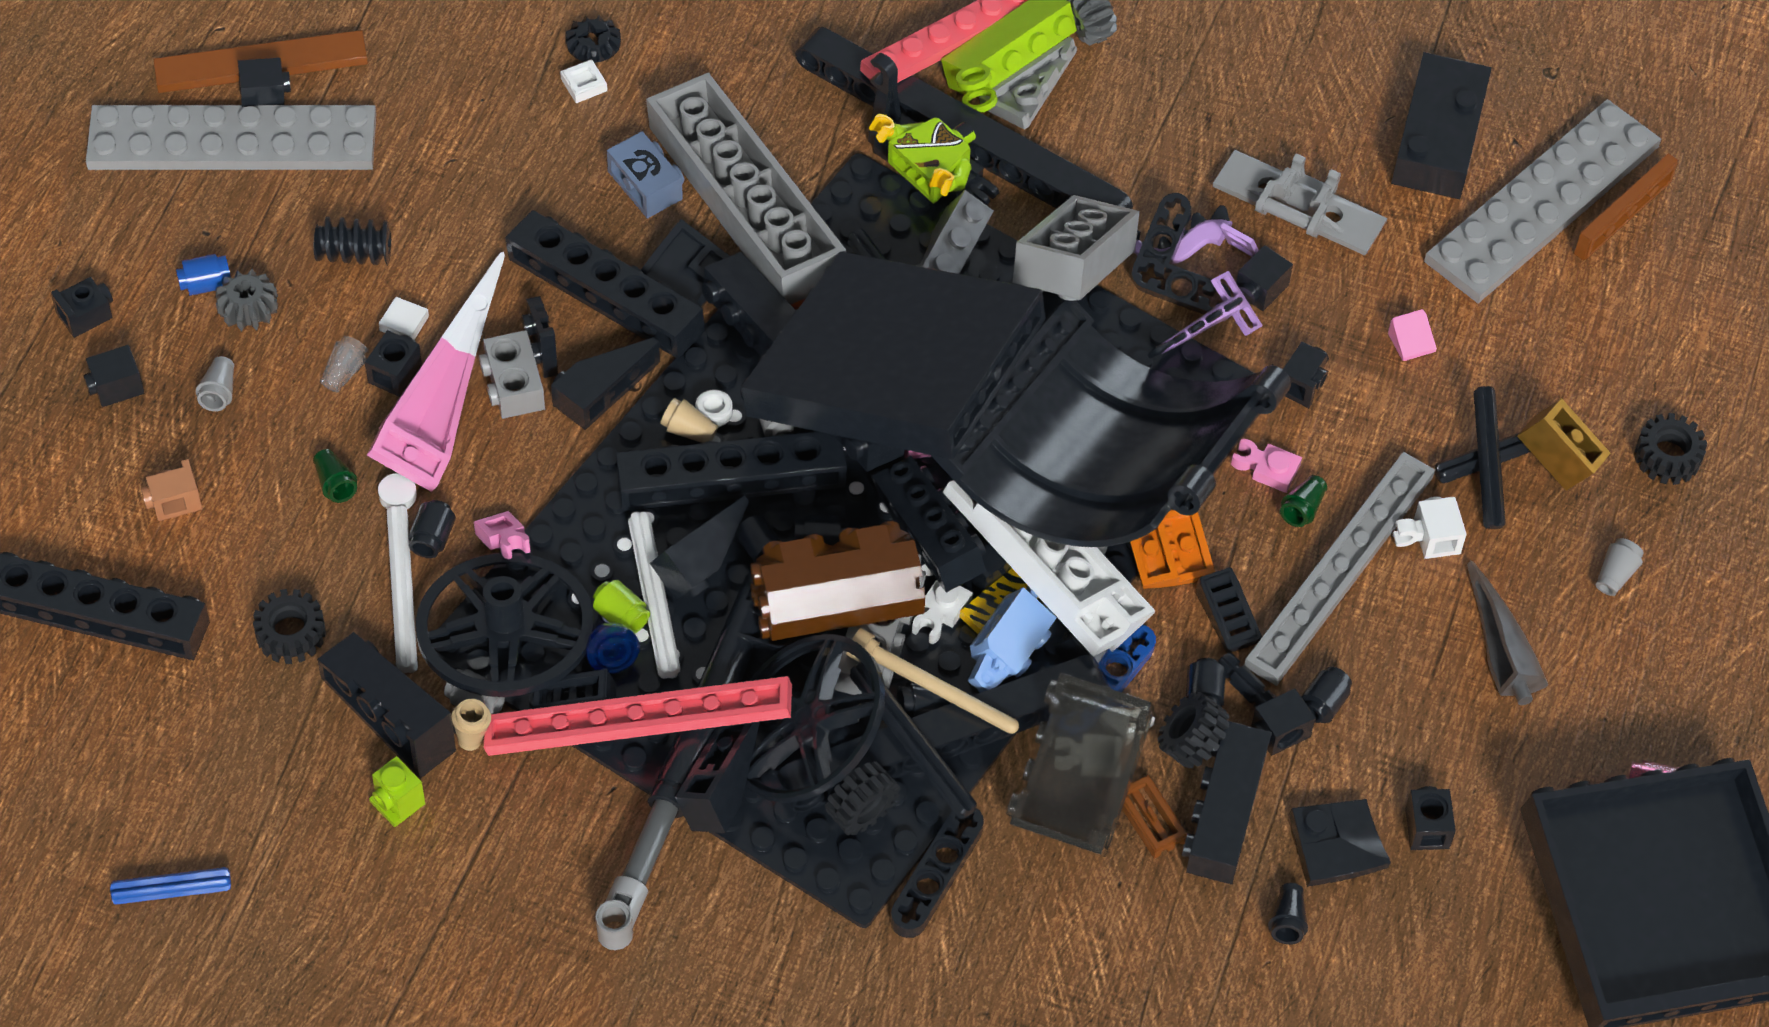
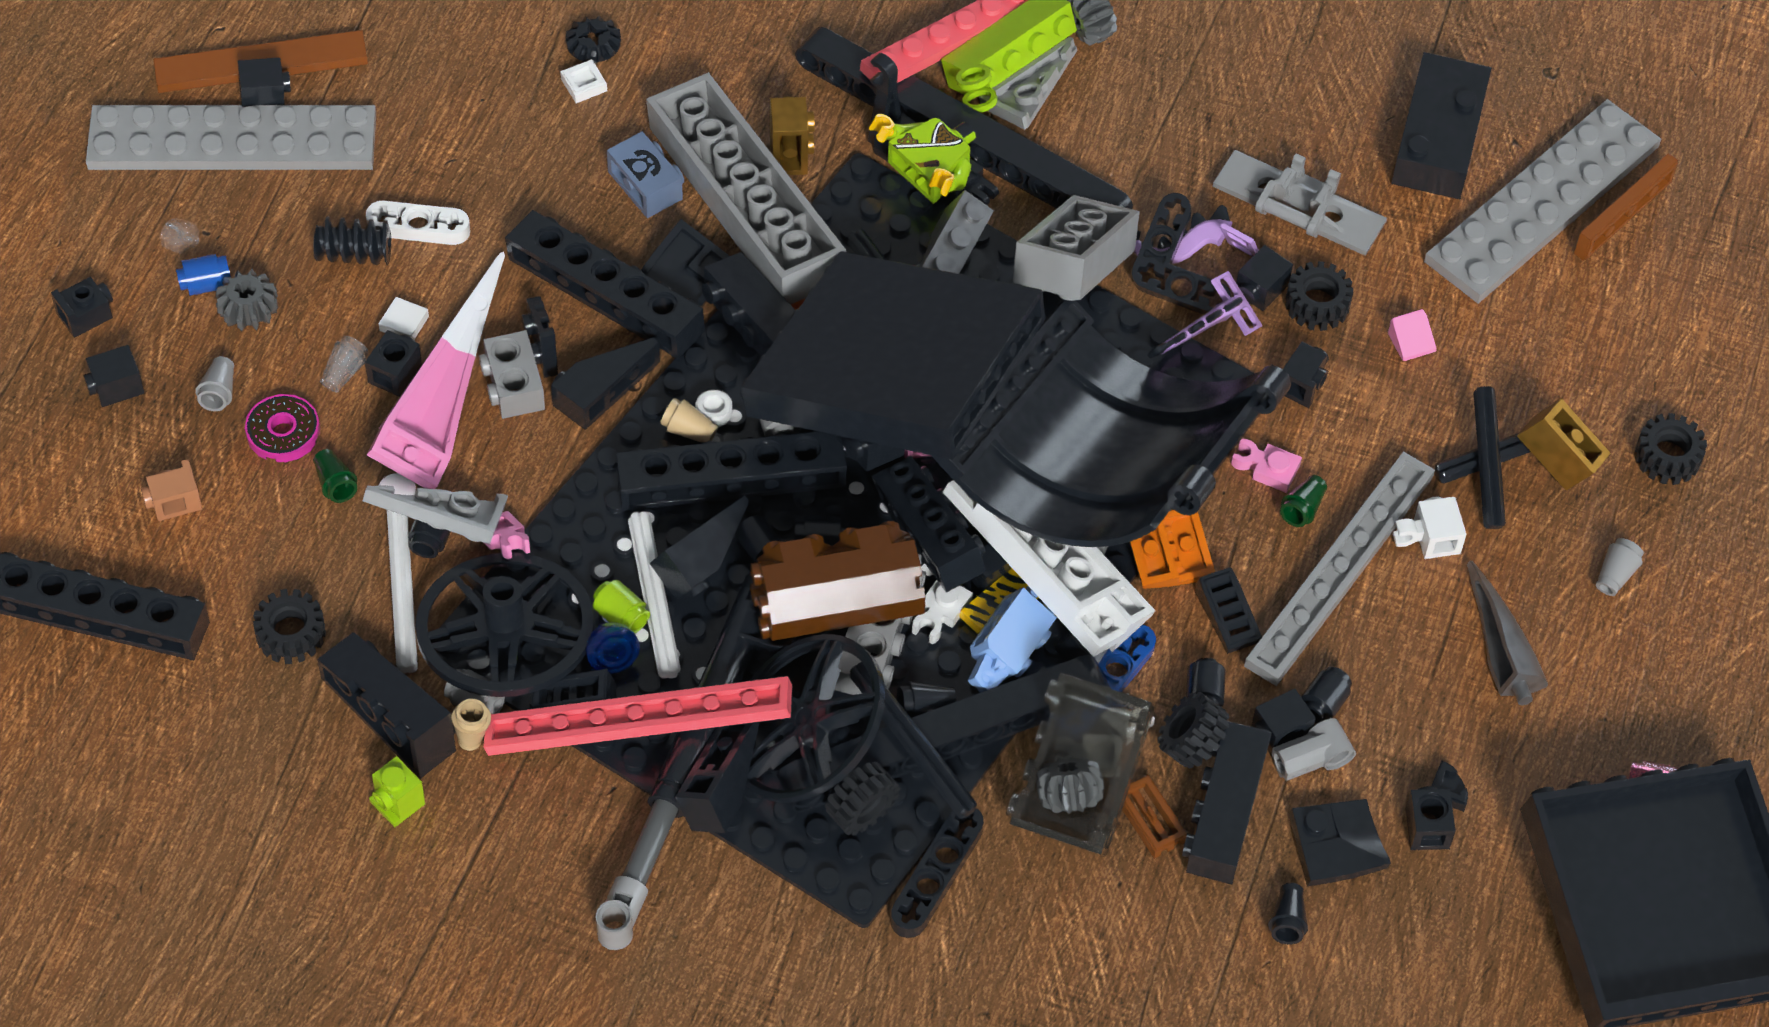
axle [110,867,231,905] -> none
tan piece [846,628,1019,734] -> none
black axle [1217,652,1276,707] -> none
none -> clear piece [160,218,199,254]
none -> tile [244,394,320,463]
none -> light grey wing [362,485,508,544]
none -> white beam [366,201,470,245]
none -> pearl gold brick [770,96,815,175]
none -> dark grey gear [1036,756,1104,814]
none -> light grey piece [1271,718,1356,781]
none -> black tyre [1285,261,1353,331]
none -> black tile [1431,760,1468,812]

